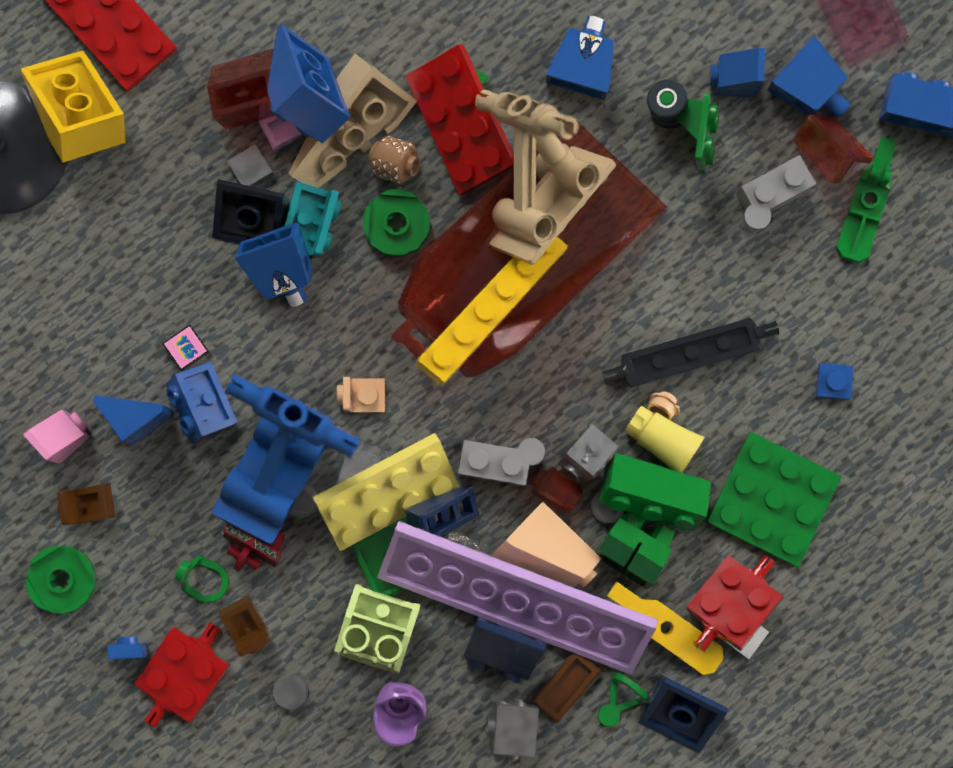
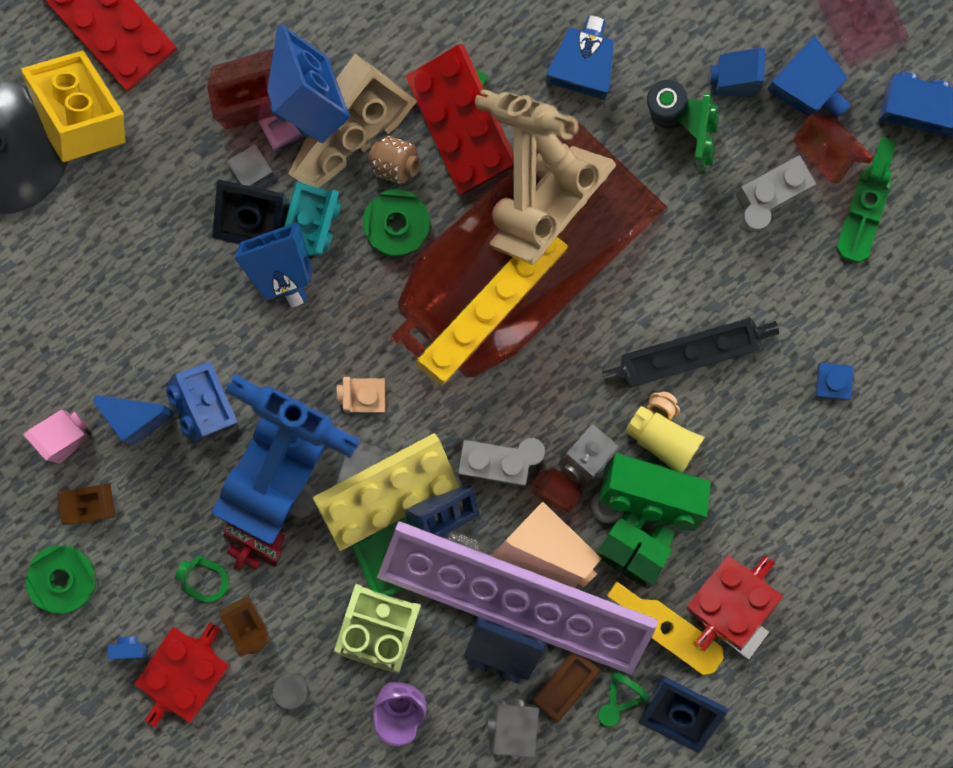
tile [162,324,210,372] -> none
green plate [706,431,842,567] -> none

